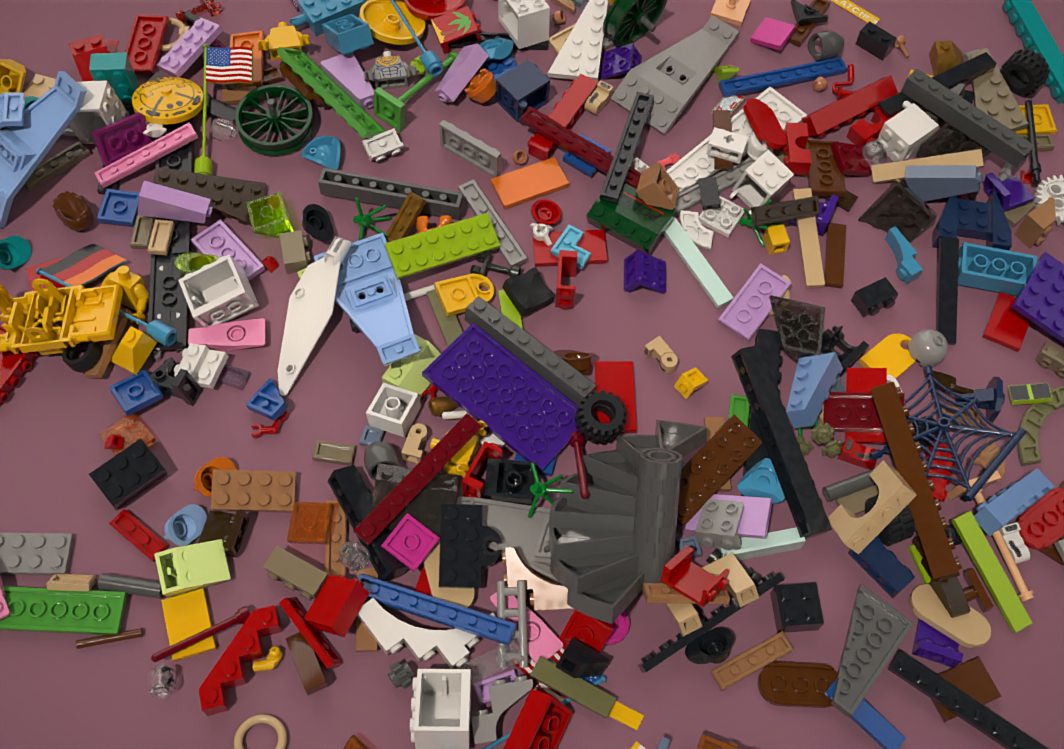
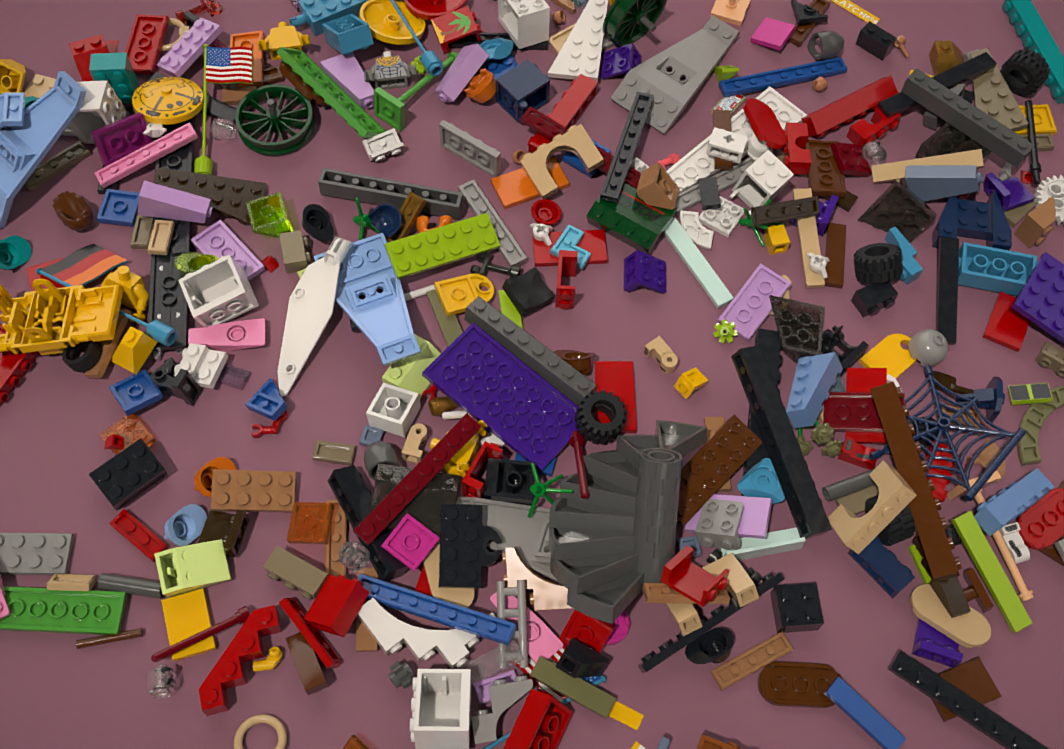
dark azure hat [301,136,340,170] -> none
tan leg [584,80,613,115] -> none
bright green tile [728,394,749,427] -> none
dark grey wing [831,584,914,718] -> none
red piece [832,64,854,99] -> none
white container [875,101,939,162] -> none
none -> dark blue helmet [368,204,402,238]
none -> tan arch [520,124,604,199]
none -> lime plant [713,319,738,343]
none -> white piece [806,252,830,279]
none -> black tyre [854,243,903,283]

